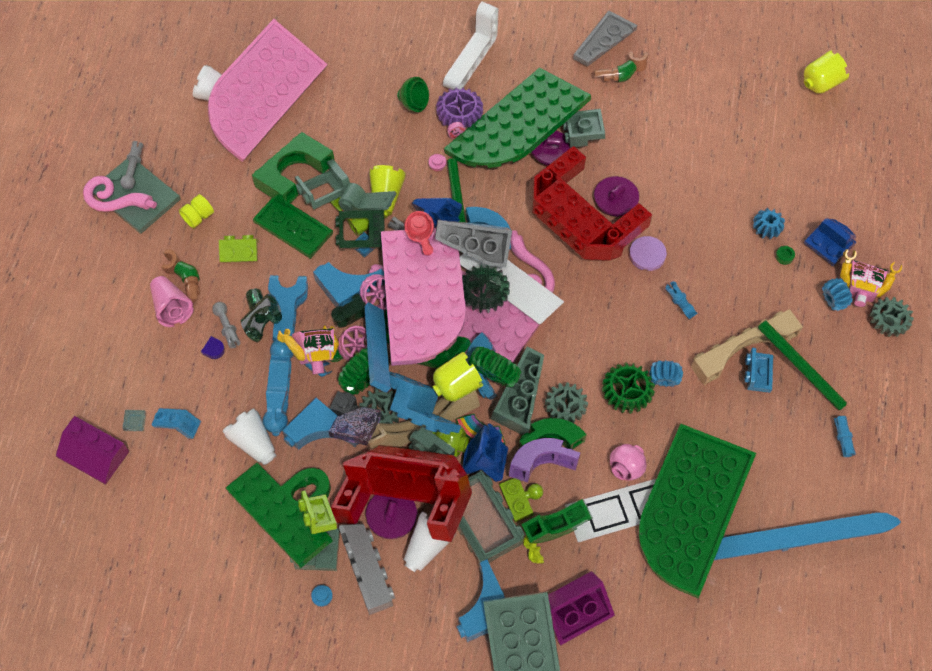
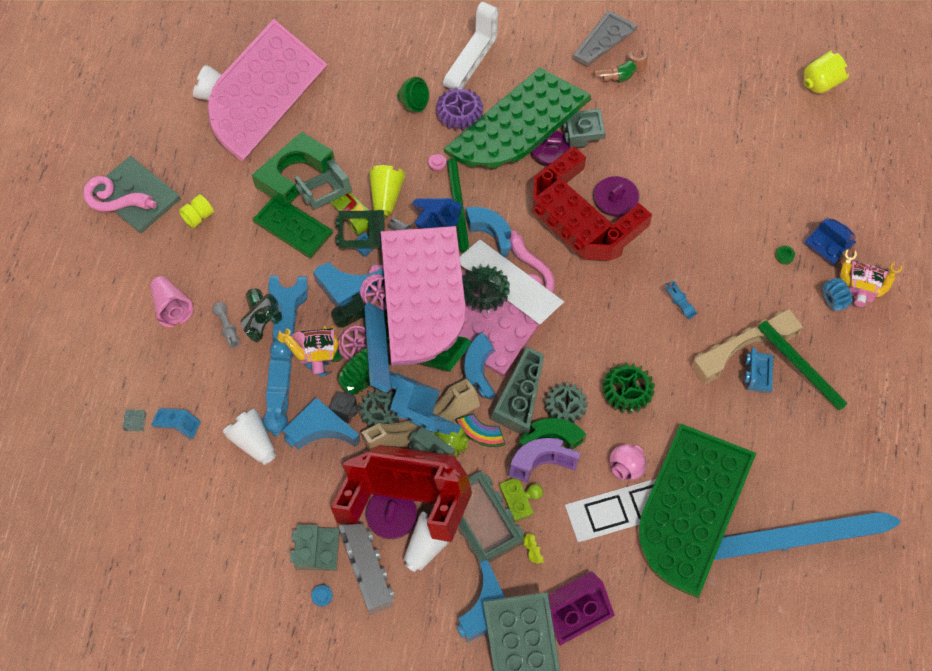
magenta slope [56,416,129,485] -> none
light grey pin [120,141,144,189] -> none
nougat piece [161,249,200,303] -> none
dark purple tile [201,336,225,359] -> none
lime bracket [219,235,258,262] -> none
green plate [225,463,333,569] -> none
lime bracket [298,491,337,534] -> none
clear purple plate [329,407,382,446] -> none
sand green door [339,183,397,211] -> none
coral hair [404,211,434,256] -> none
neon yellow cylinder [432,352,484,402] -> none
light grey wedge [435,220,512,268] -> none
bright pink tile [447,122,466,139] -> none
blue piece [463,423,508,482] -> none
green gear [468,347,521,387] -> none
green arch [522,499,593,544] -> none
lavender tile [629,236,667,271] -> none
dark azure gear [649,360,683,387] -> none
dark azure gear [753,207,785,240] -> none
dark azure pin [834,416,856,457] -> none
sand green gear [870,297,914,337] -> none

